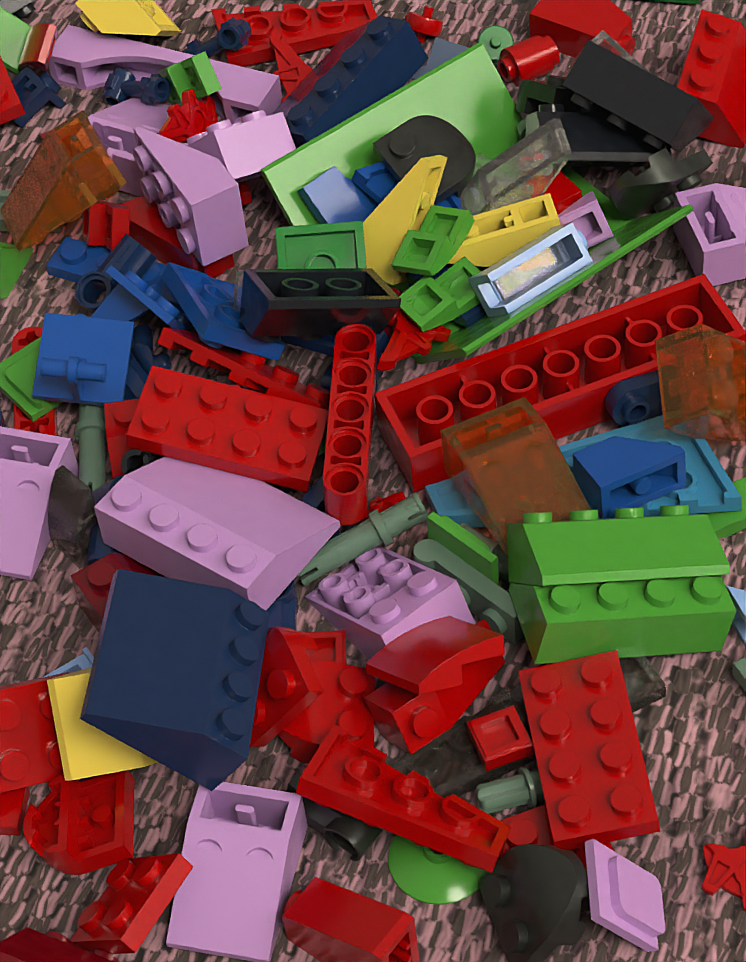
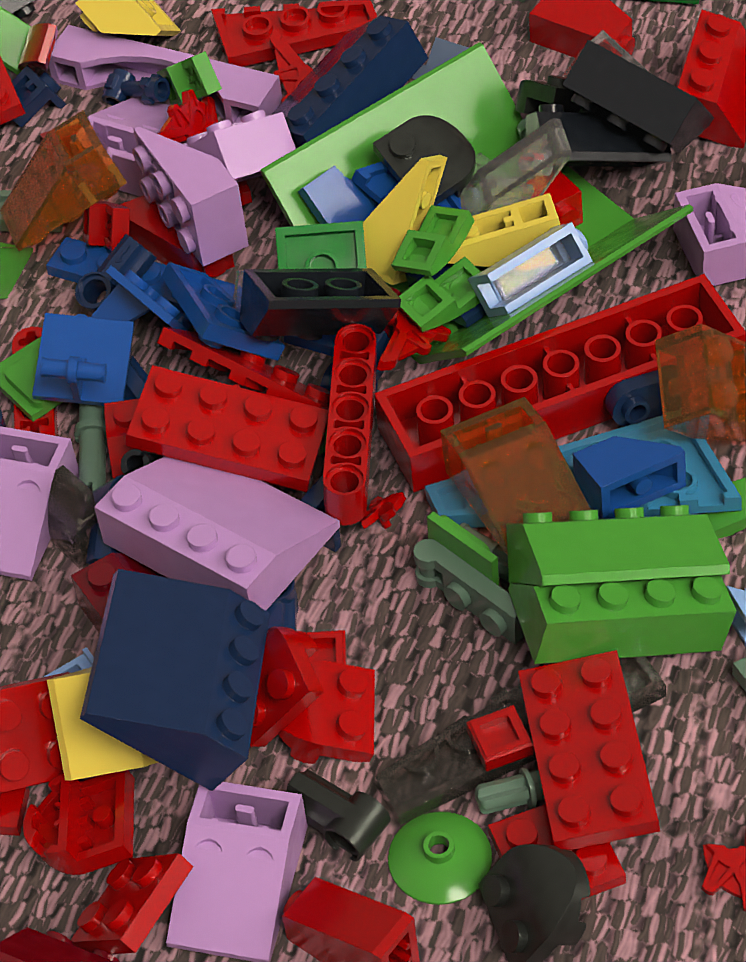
dark blue arm [131,324,172,375] -> none
dark blue bar [182,17,251,58] -> none
red wing [295,724,511,873] -> none
sand green pin [298,492,428,587] -> none
lavender slope [305,546,475,660] -> none
red slope [364,619,505,755] -> none
red slope [366,616,505,695] -> none
red piece [405,6,443,43] -> none
piece [477,25,514,63] -> none
red brick [497,35,560,87] -> none
lavender slope [558,191,614,248] -> none
lavender piece [585,839,665,952] -> none
pearl dark grey slope [607,148,713,219] -> none

